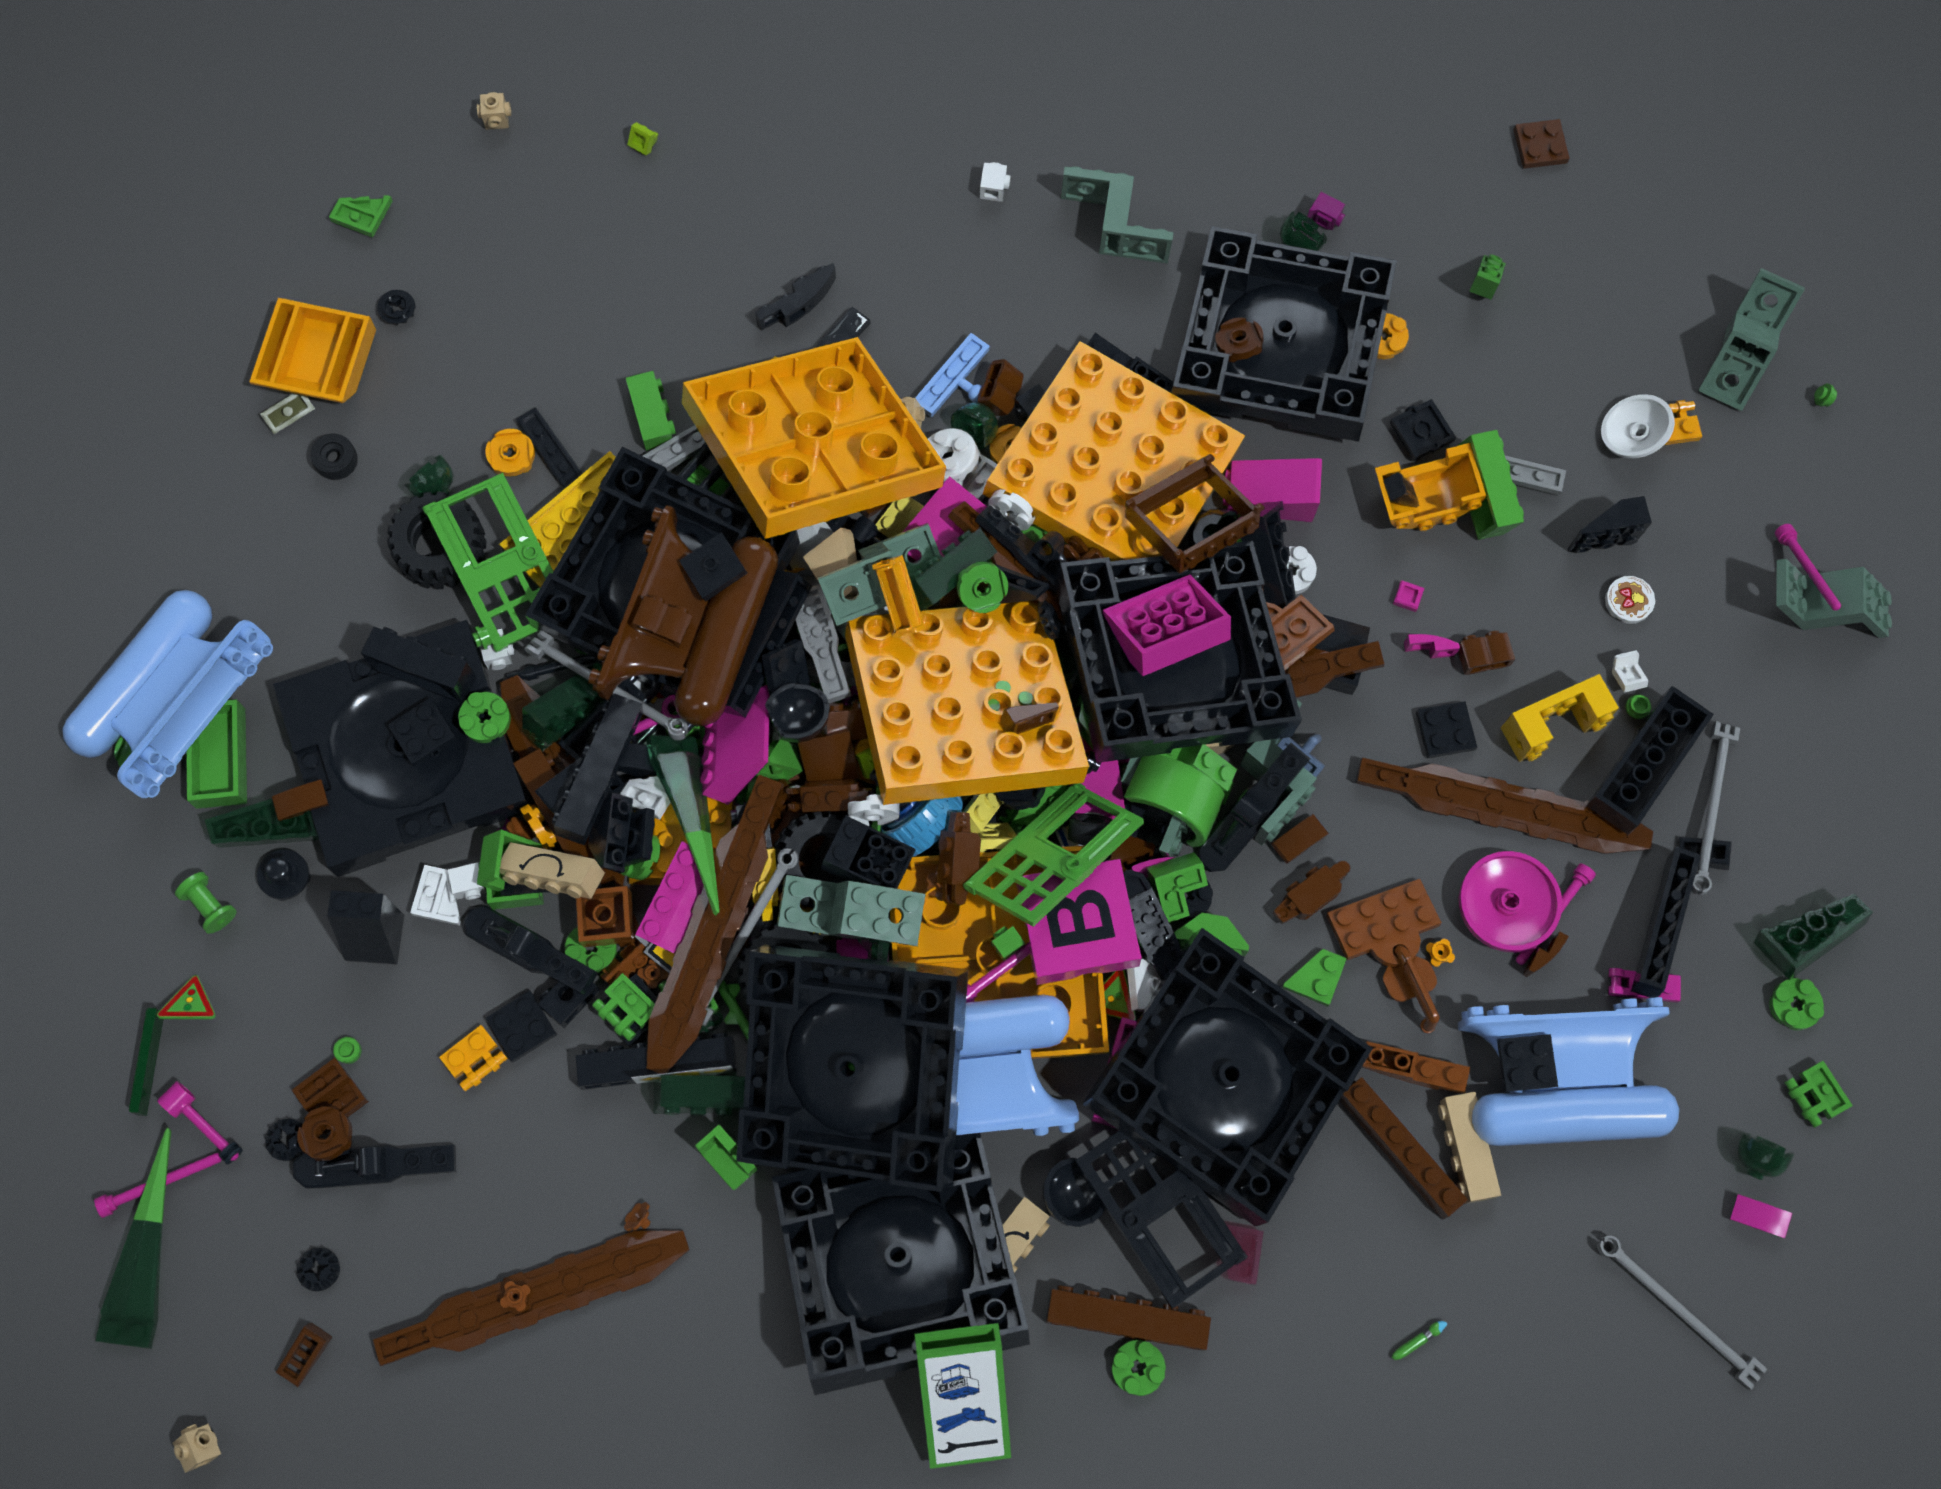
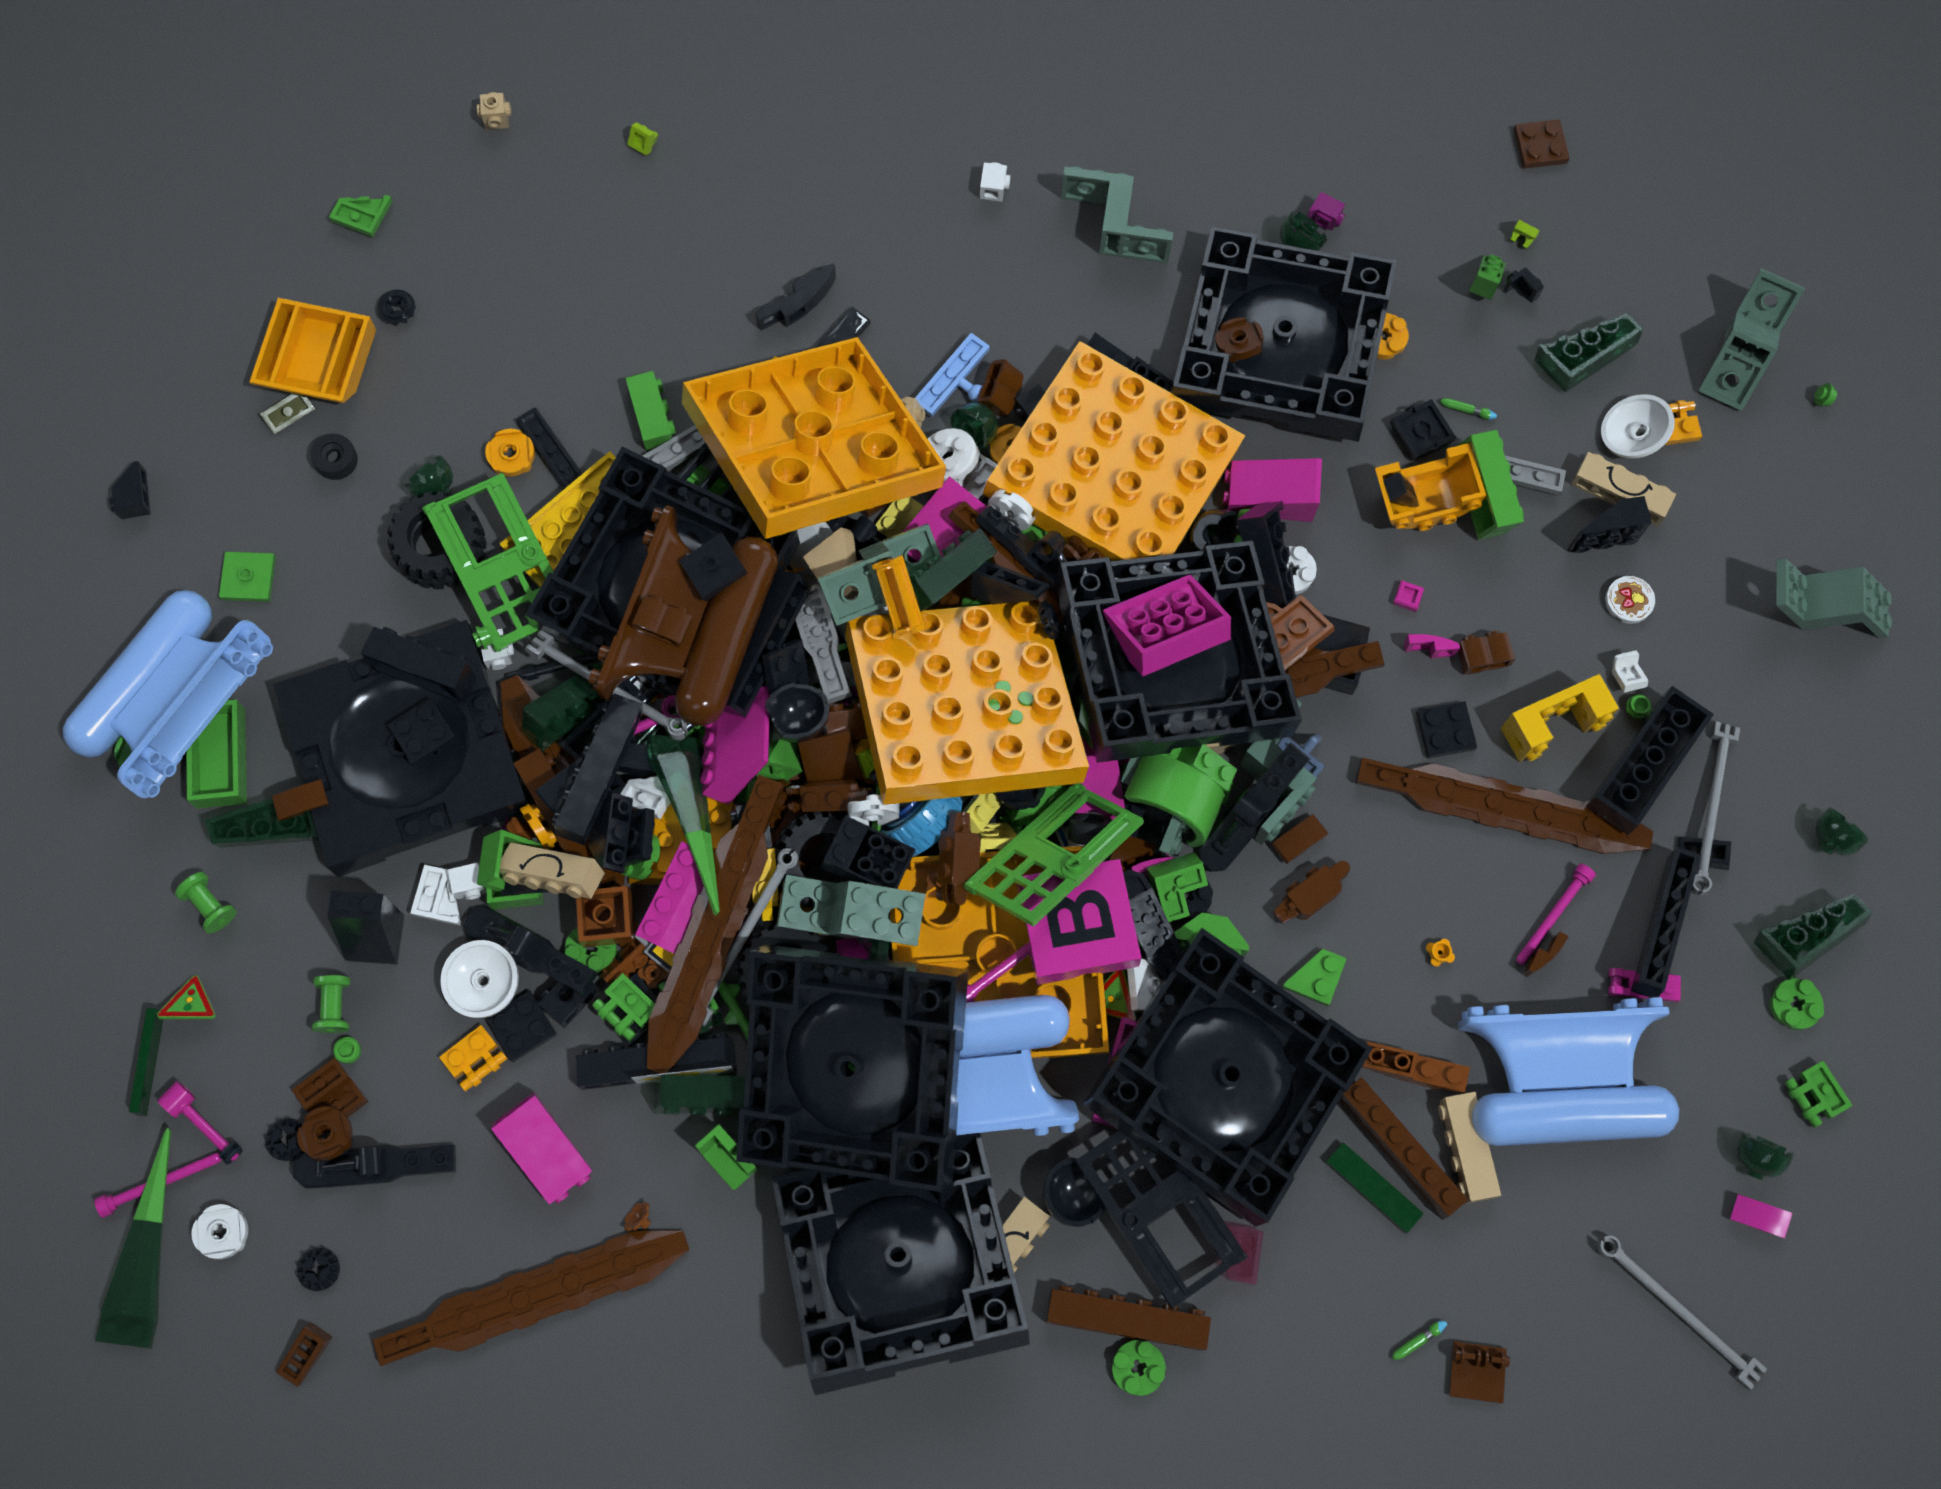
tan brick [173,1424,221,1473] -> none
black plate [257,849,311,901] -> none
bright green plate [458,692,511,743] -> none
dark orange plate [500,1281,531,1311] -> none
brick [915,1323,1011,1469] -> none
bright green plate [957,562,1008,613] -> none
bright green plate [991,926,1025,960] -> none
reddish brown slope [1001,702,1059,734] -> none
black plate [1086,750,1101,774] -> none
reddish brown window [1125,454,1265,574] -> none
dark orange plate [1326,879,1441,1034] -> none
dark pink dish [1459,851,1562,952] -> none
black plate [1497,1034,1559,1092] -> none
dark pink piece [1775,524,1841,611] -> none
none -> black slope [109,461,151,519]
none -> white plate [192,1204,248,1259]
none -> bright green plate [219,552,276,602]
none -> bright green piece [312,975,351,1033]
none -> white dish [441,940,519,1018]
none -> dark pink slope [491,1092,592,1205]
none -> dark green tile [1325,1142,1424,1234]
none -> bright green piece [1440,398,1497,420]
none -> reddish brown hinge [1449,1341,1510,1404]
none -> black bracket [1503,267,1544,303]
none -> lime tile [1511,220,1540,248]
none -> clear green wedge [1534,313,1643,392]
none -> tan brick [1571,452,1676,526]
none -> clear green cylinder [1815,808,1869,856]

